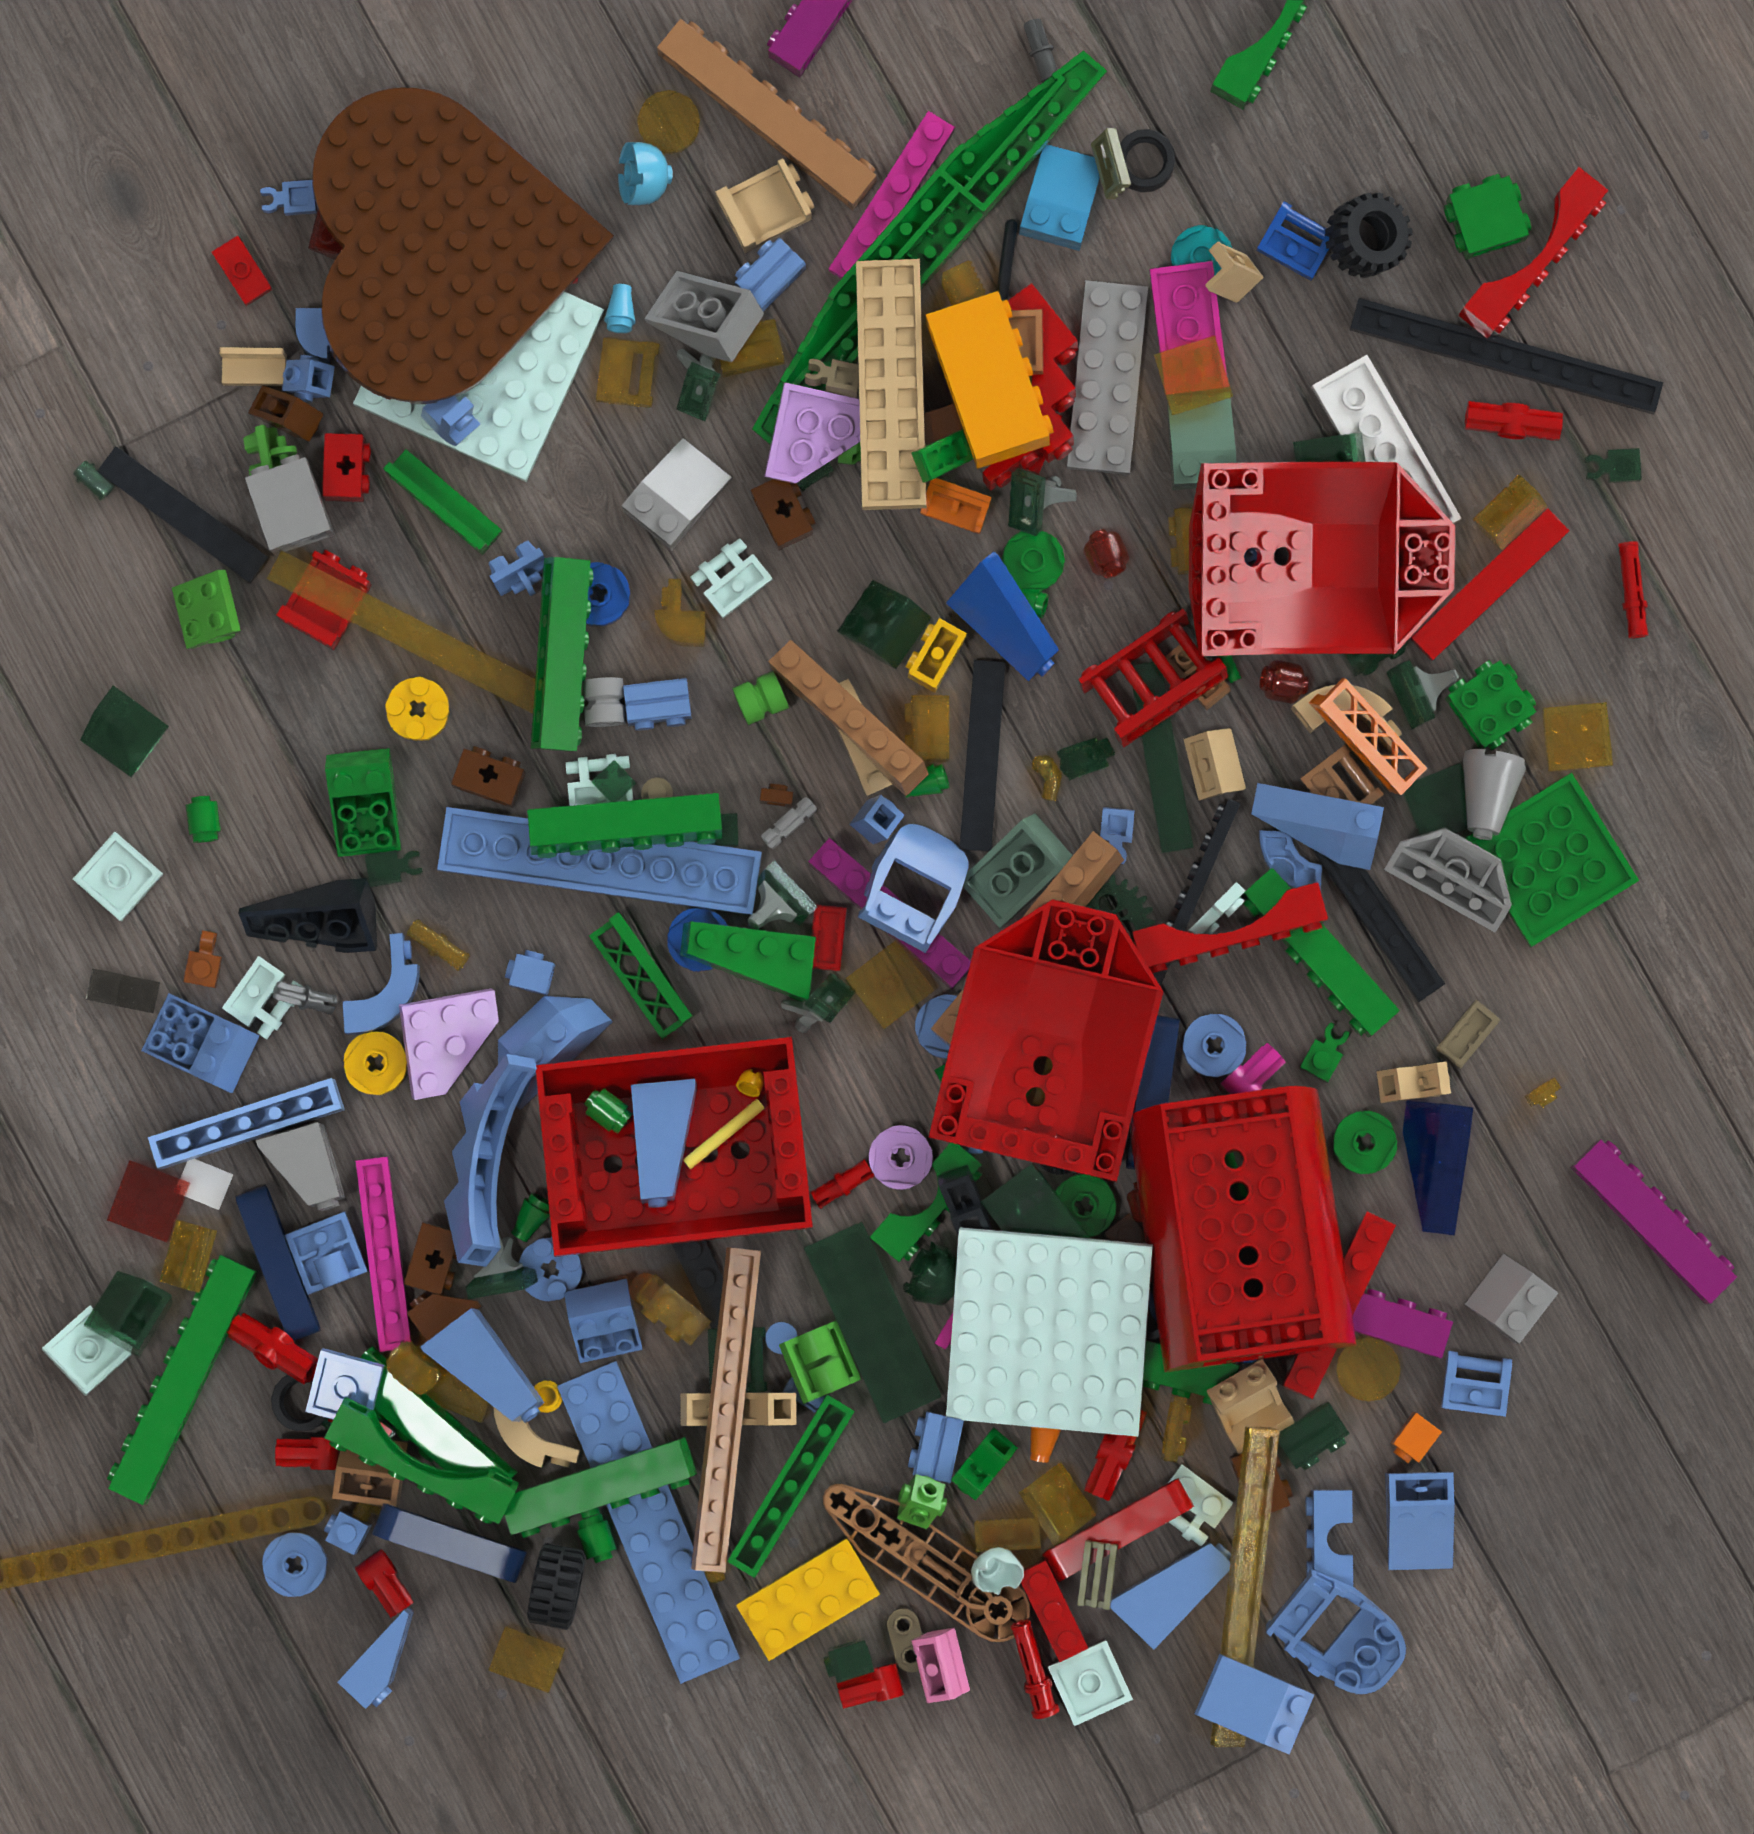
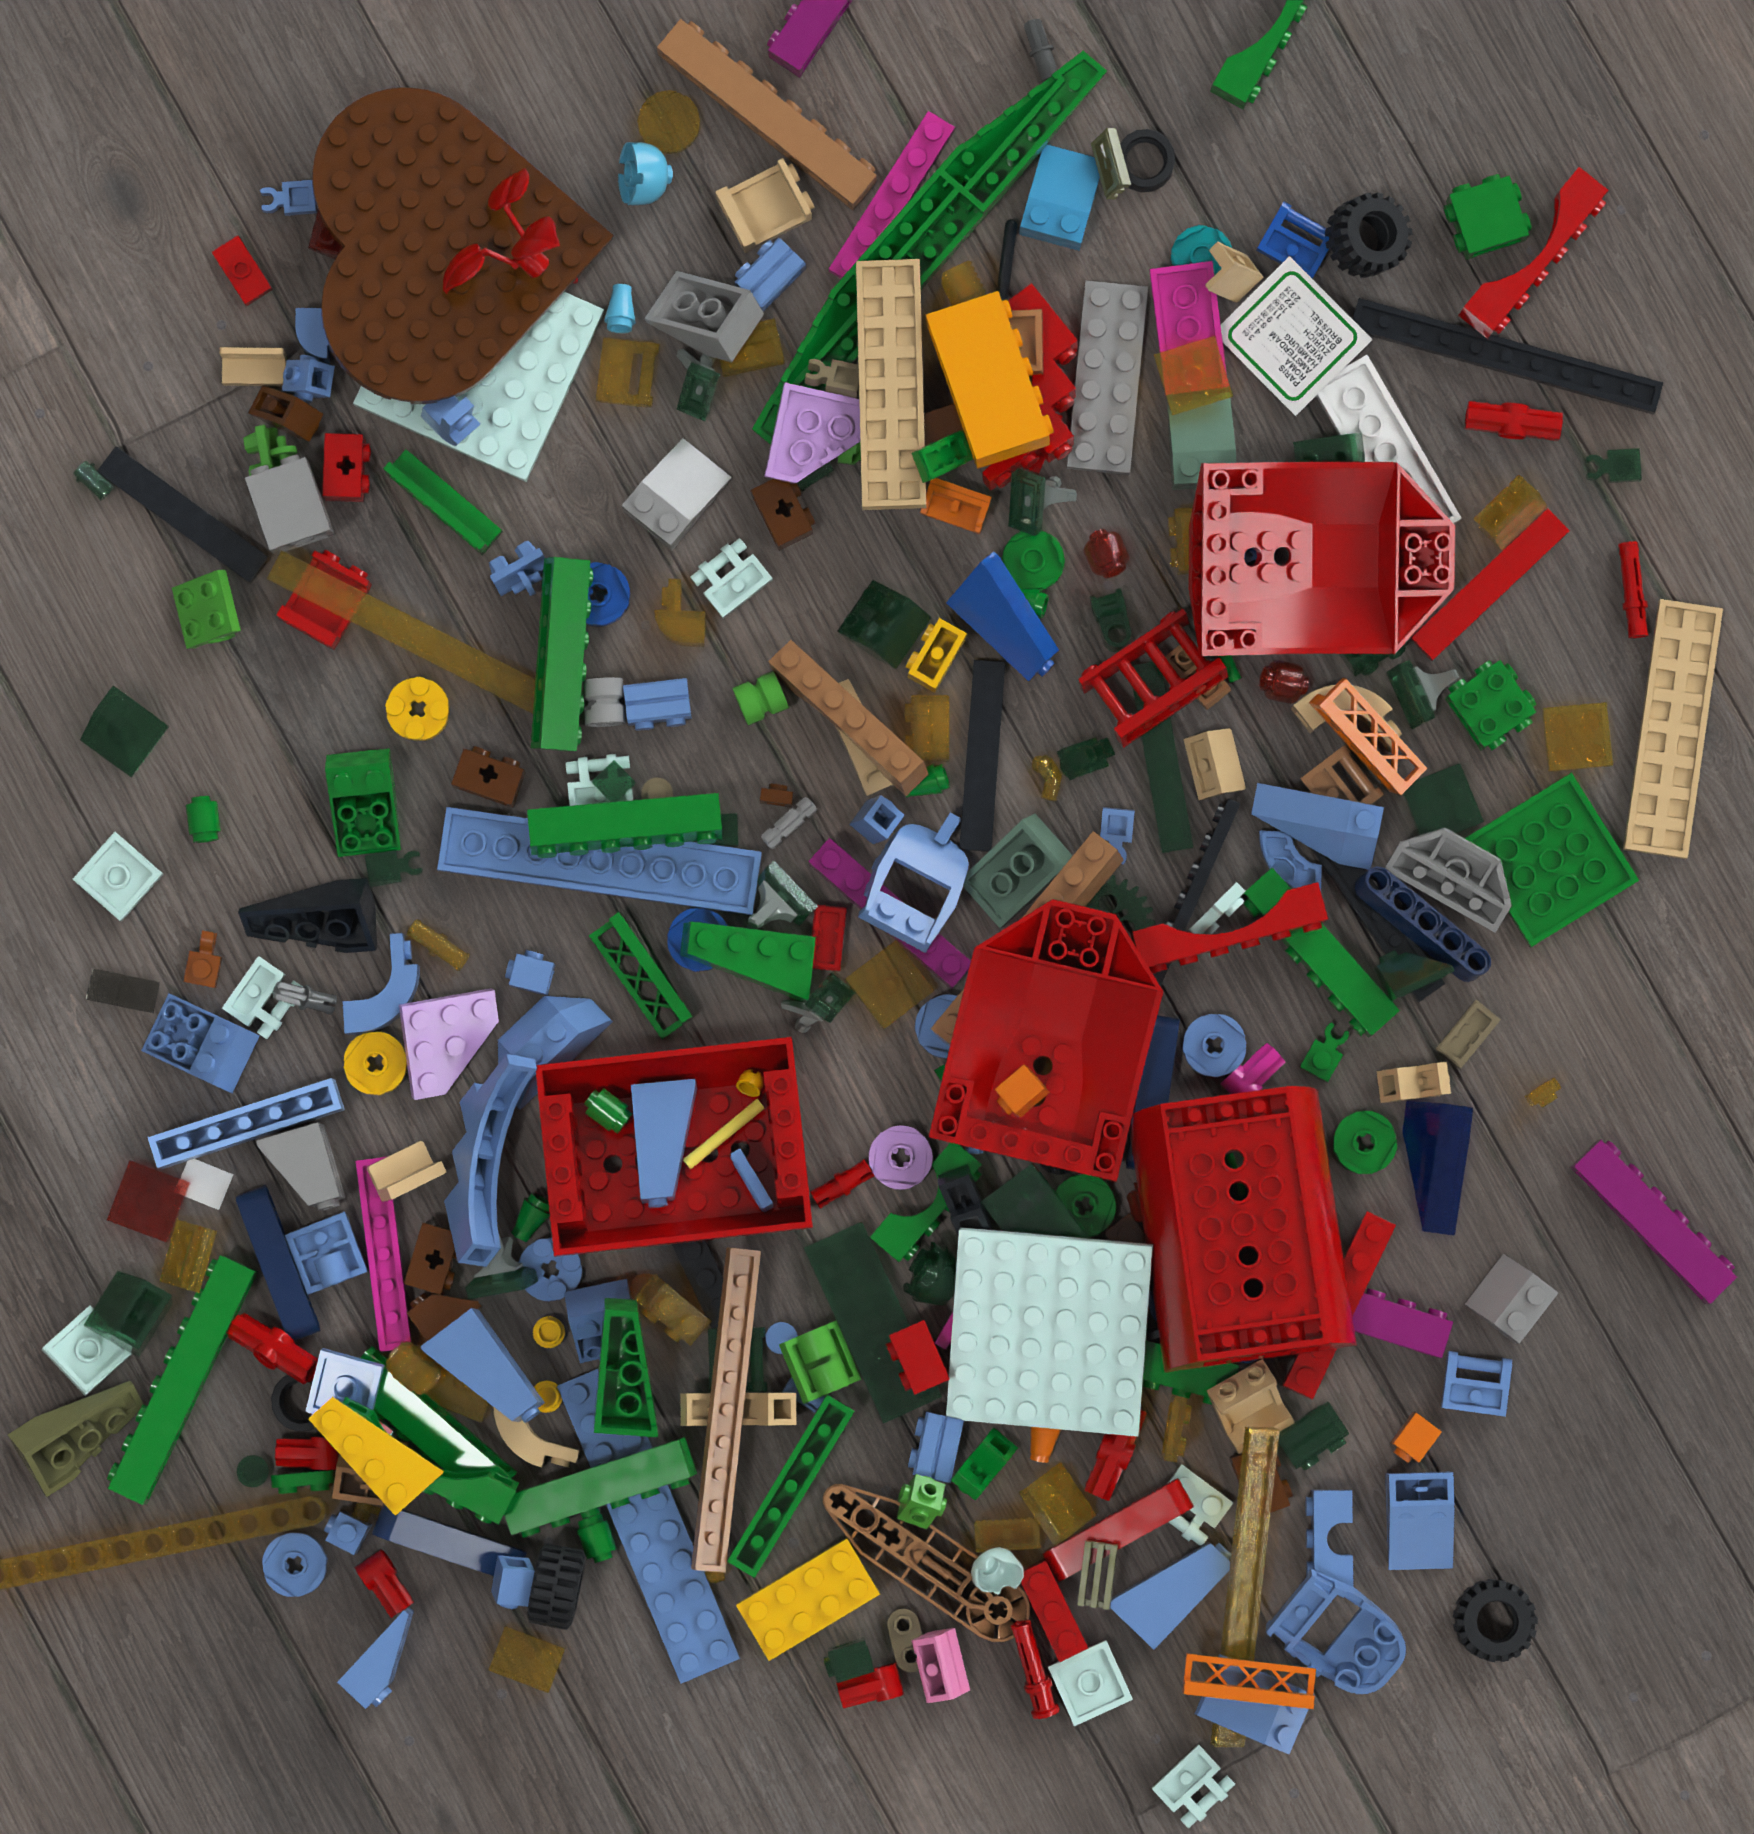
clear yellow tile [1336,1337,1401,1402] -> none
light grey cone [1463,749,1527,840] -> none
none -> olive wedge [8,1381,143,1497]
none -> clear green plate [236,1455,269,1488]
none -> green plate [271,1470,335,1494]
none -> yellow wing [308,1396,444,1516]
none -> tan panel [367,1141,447,1202]
none -> red plant [443,168,560,294]
none -> medium blue brick [491,1555,535,1609]
none -> yellow plate [533,1316,565,1348]
none -> green wedge [594,1298,658,1437]
none -> medium blue tile [730,1148,774,1213]
none -> red brick [886,1320,950,1395]
none -> medium blue tile [934,812,961,845]
none -> orange brick [995,1064,1050,1117]
none -> clear green piece [1089,588,1131,652]
none -> light aqua plate [1151,1744,1236,1829]
none -> orange fence [1182,1653,1316,1709]
none -> white sticker [1221,256,1373,416]
none -> dark blue beam [1355,866,1491,982]
none -> clear green slope [1374,950,1455,1001]
none -> black tyre [1453,1579,1538,1662]
none -> tan plate [1623,599,1723,859]

